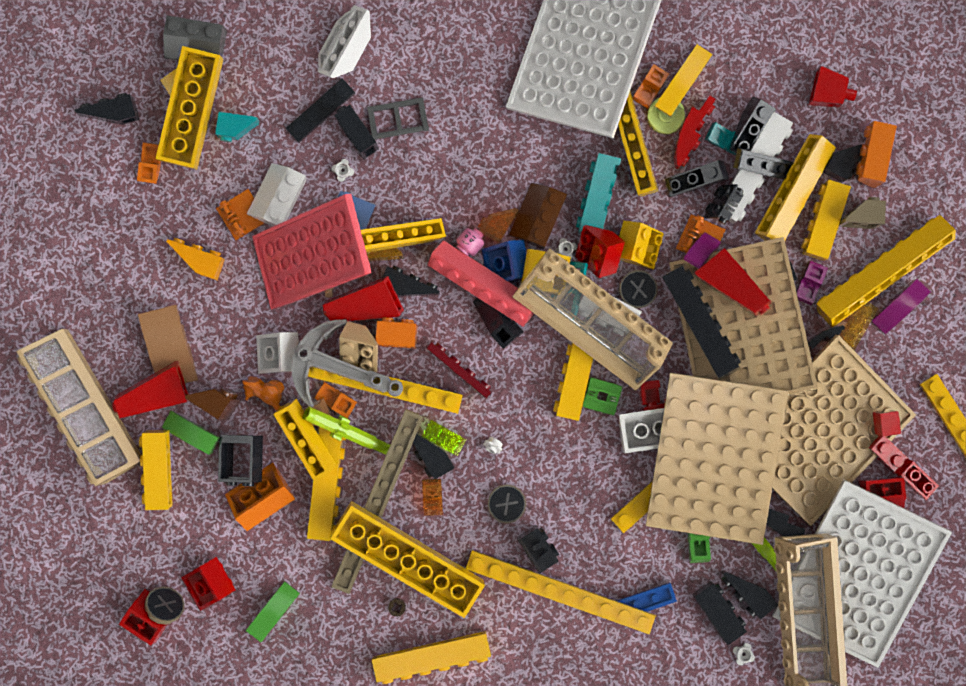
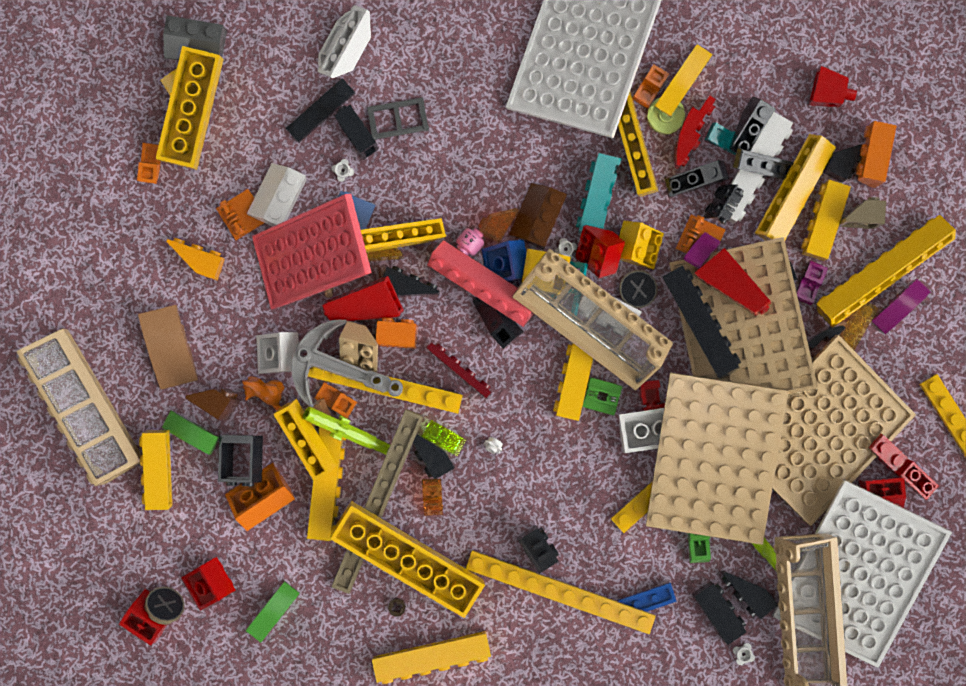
black slope [74,93,140,125] -> none
red slope [112,361,189,419] -> none
teal slope [215,112,259,142] -> none
black tile [488,485,526,523] -> none
black slope [766,509,806,543] -> none
red panel [872,411,901,437] -> none

